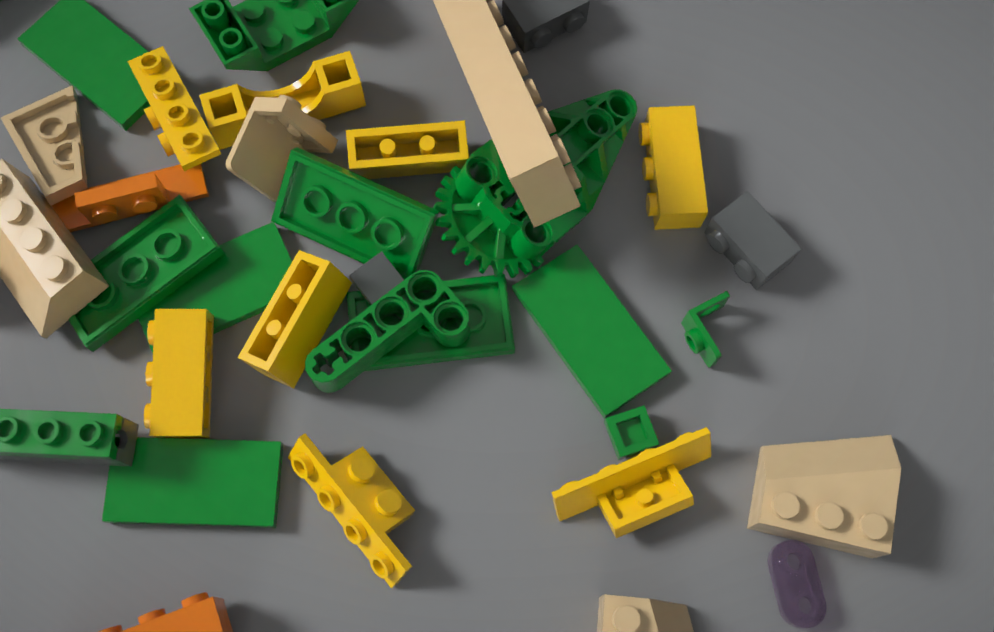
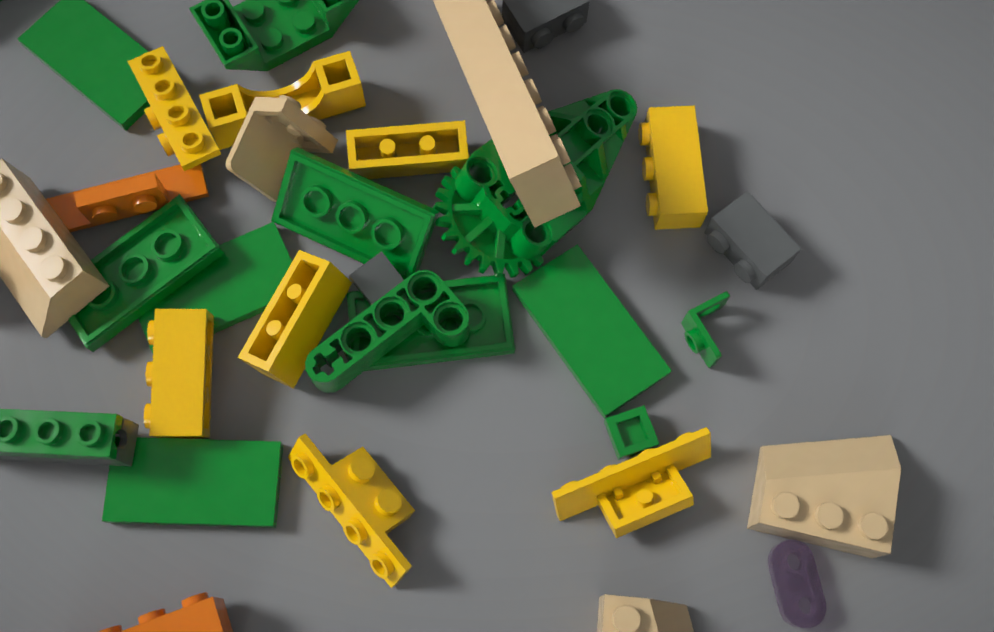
tan wing [1,85,88,206] -> none

